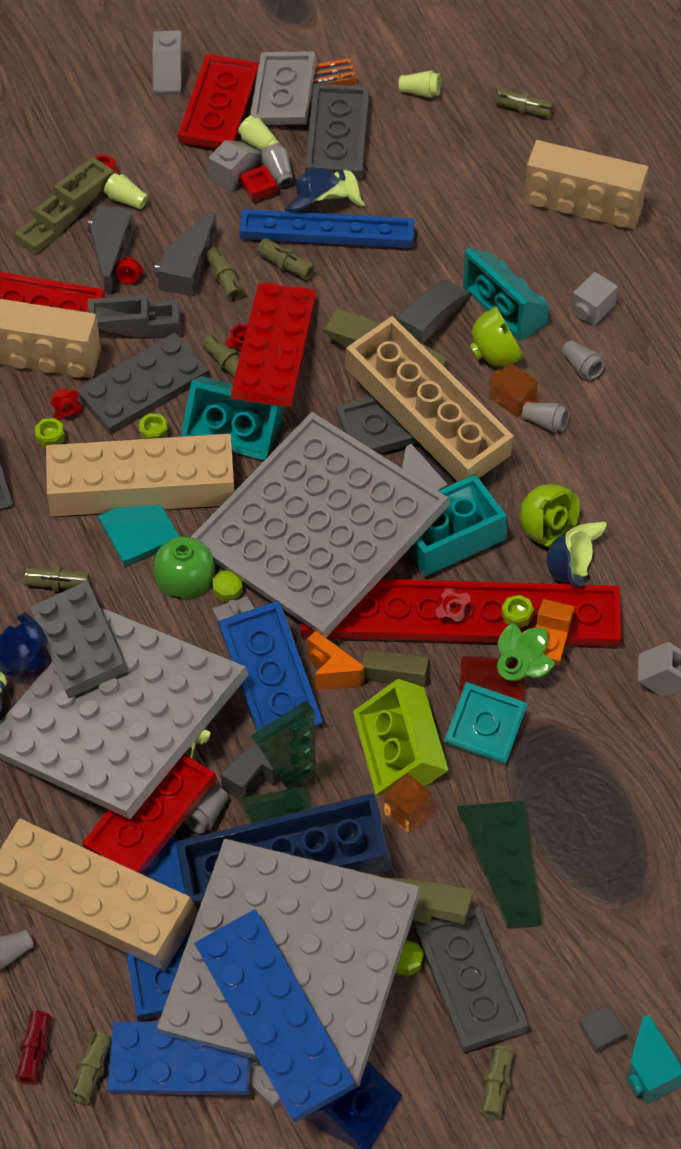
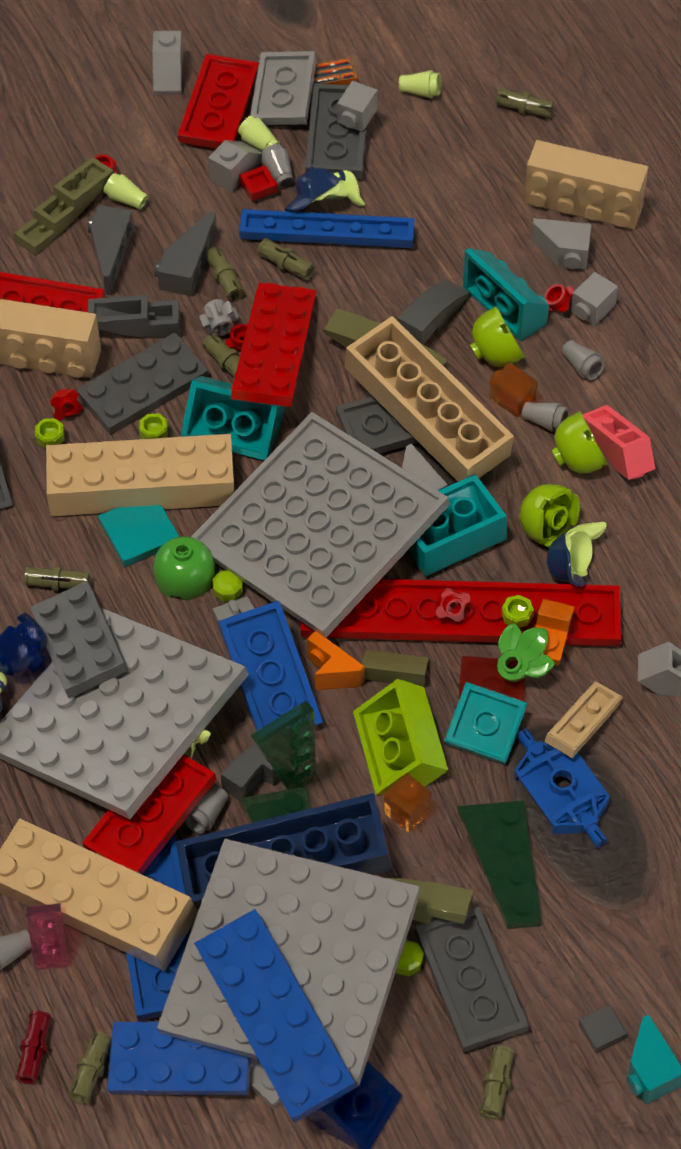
red plate [115,257,143,285] -> none
none -> clear pink plate [26,903,69,969]
none -> light grey gear [199,299,239,336]
none -> light grey brick [337,81,378,132]
none -> blue plate [514,728,610,848]
none -> light grey slope [531,218,591,269]
none -> red plate [544,284,575,313]
none -> tan tile [545,681,623,758]
none -> lime cylinder [552,411,608,474]
none -> coral slope [582,405,656,480]

